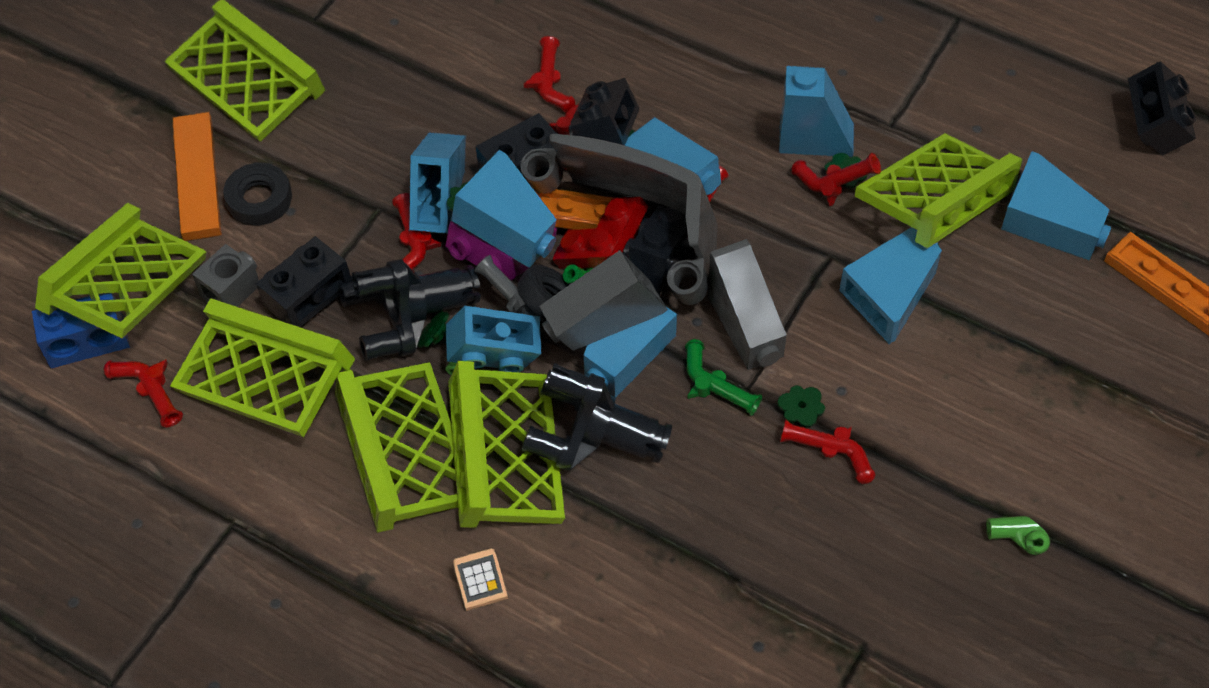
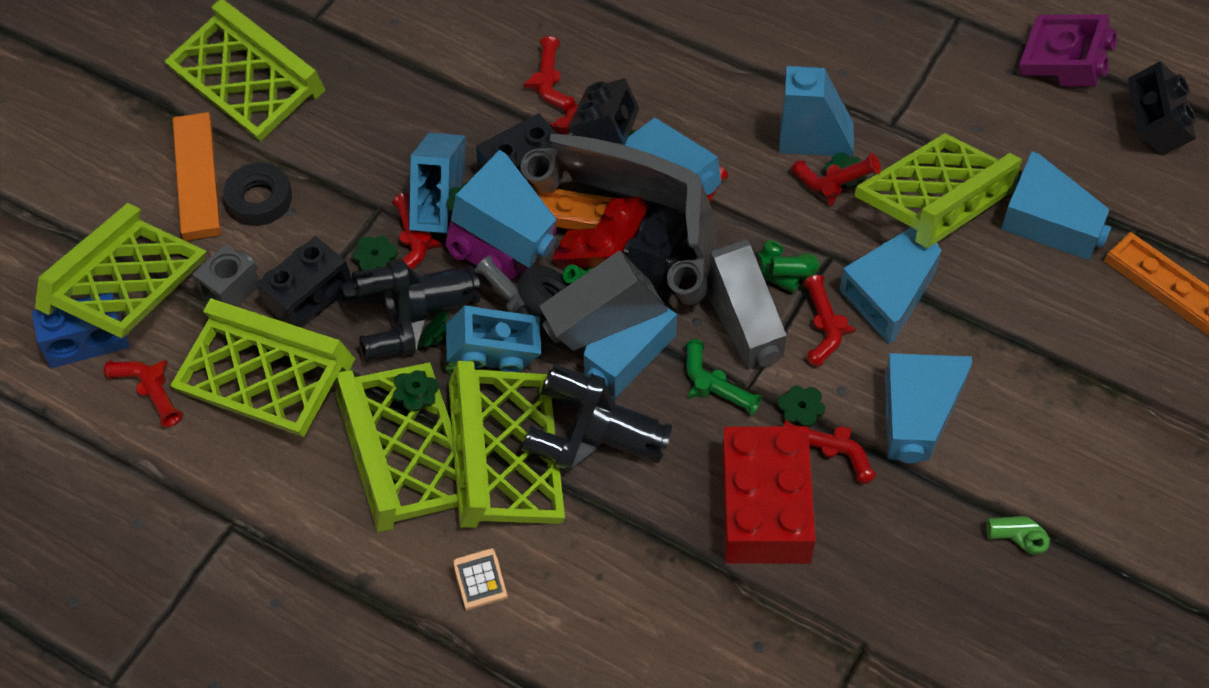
none -> dark green plant [353,235,398,271]
none -> dark green plant [393,370,439,412]
none -> red brick [722,426,816,564]
none -> green arm [757,240,802,293]
none -> green arm [770,253,819,280]
none -> red piece [802,275,856,367]
none -> dark azure slope [884,353,972,463]
none -> magenta plate [1019,14,1117,86]

